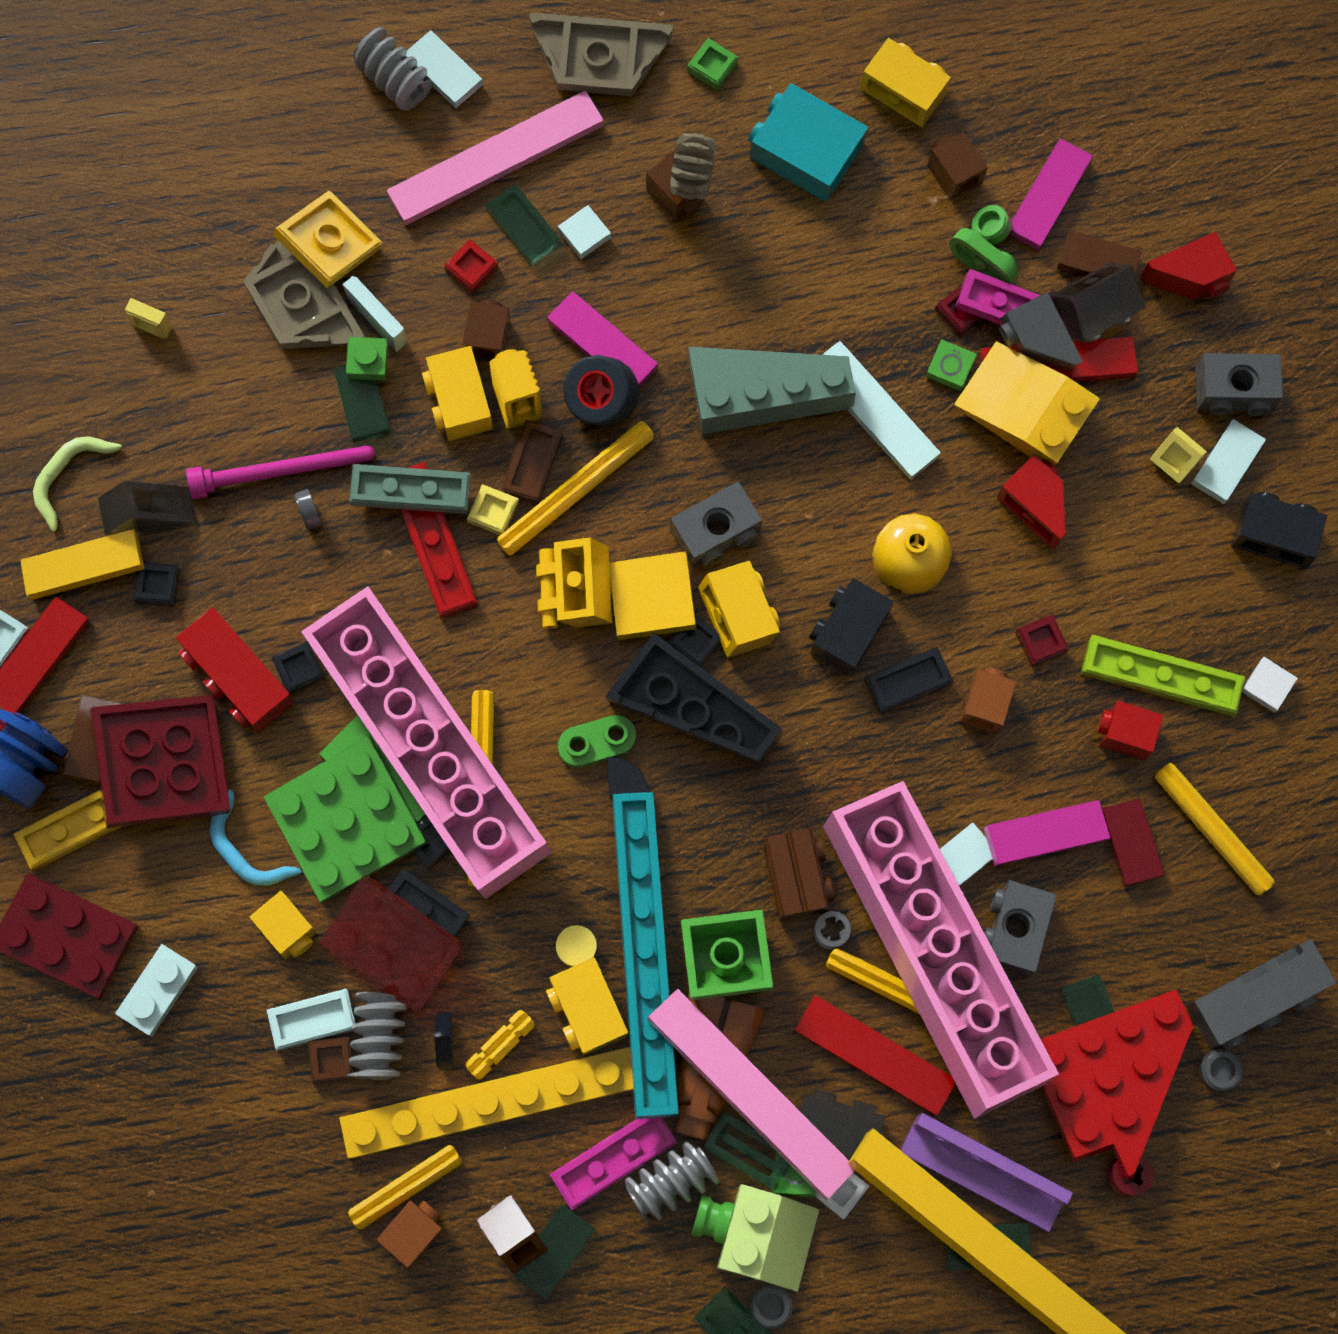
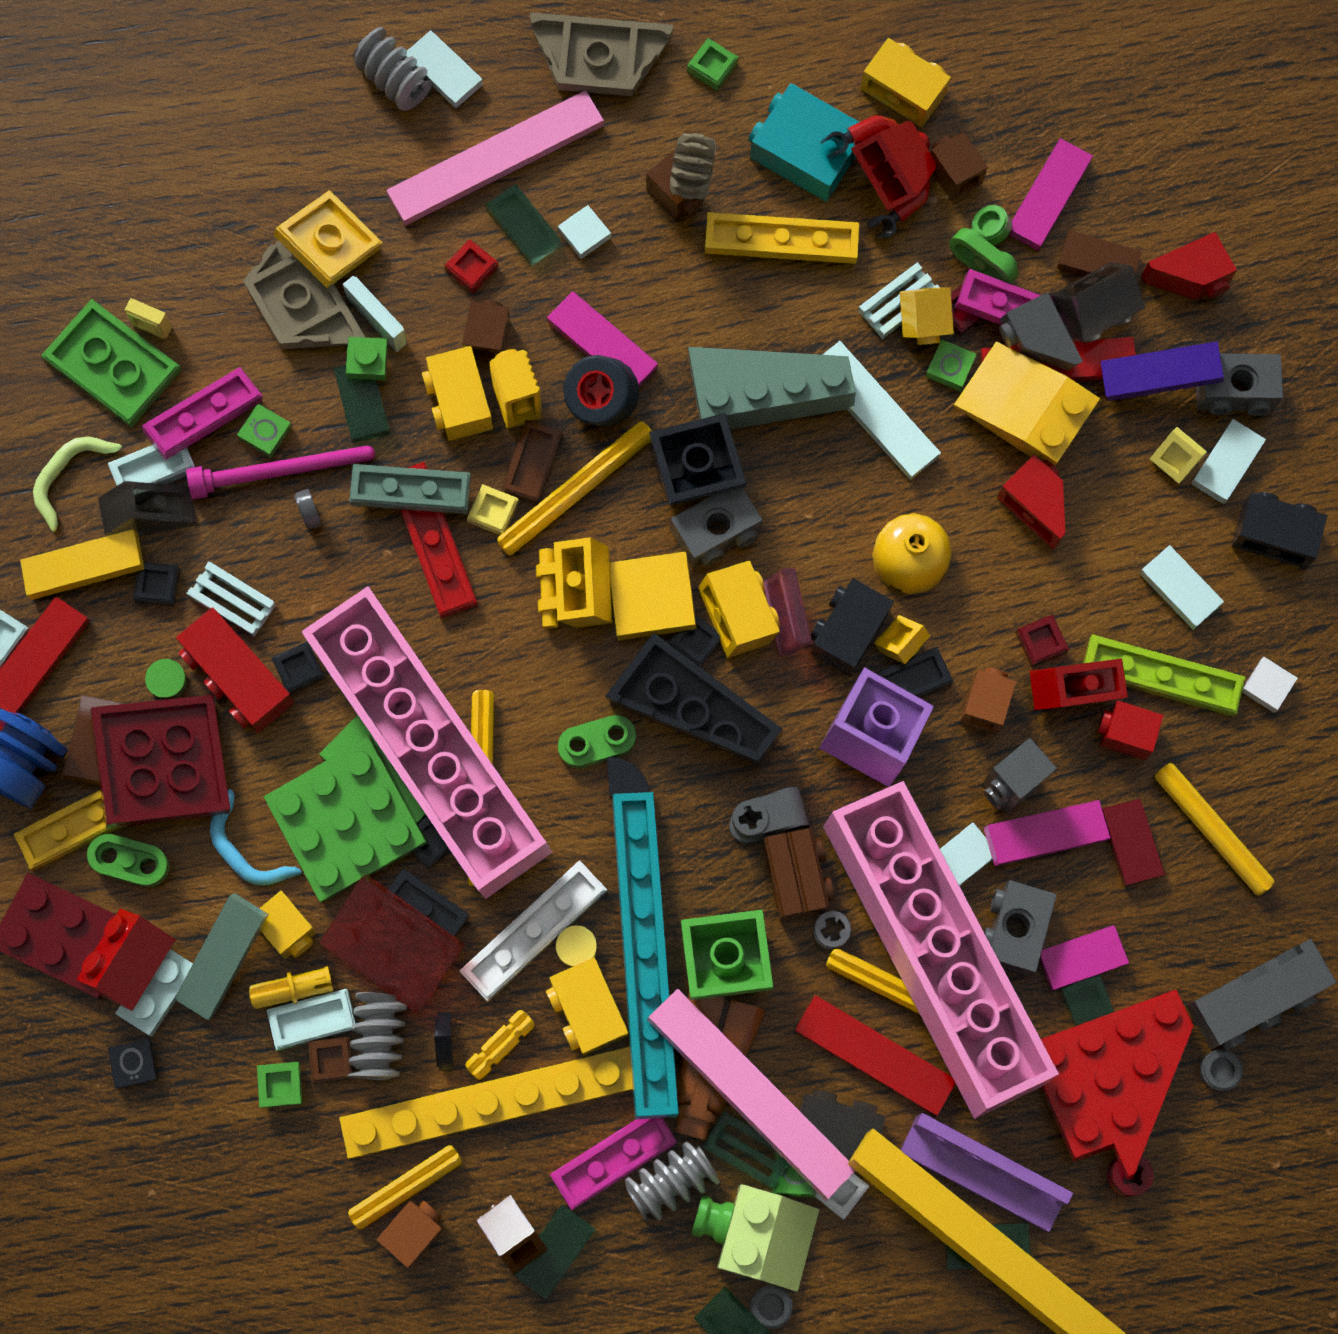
none -> bright green tile [41,299,182,428]
none -> red brick [76,908,176,1011]
none -> bright green plate [87,834,170,888]
none -> light aqua tile [108,445,195,501]
none -> black tile [108,1038,158,1090]
none -> dark pink tile [142,367,263,460]
none -> bright green tile [145,659,187,700]
none -> sand green tile [174,893,269,1020]
none -> light aqua tile [187,562,276,637]
none -> bright green tile [237,404,292,458]
none -> yellow axle [249,966,333,1009]
none -> bright green plate [257,1062,303,1109]
none -> white tile [460,860,607,1002]
none -> black slope [649,413,746,506]
none -> yellow plate [705,212,859,264]
none -> dark grey piece [729,787,810,844]
none -> clear pink tile [763,568,812,656]
none -> medium lavender slope [819,667,934,787]
none -> red torso [820,115,936,239]
none -> light aqua tile [858,262,939,339]
none -> yellow plate [874,615,931,664]
none -> yellow brick [899,287,954,345]
none -> dark grey brick [982,738,1057,814]
none -> red slope [1029,658,1128,710]
none -> dark pink tile [1039,925,1129,991]
none -> dark purple tile [1101,341,1224,401]
none -> light aqua tile [1139,545,1224,630]

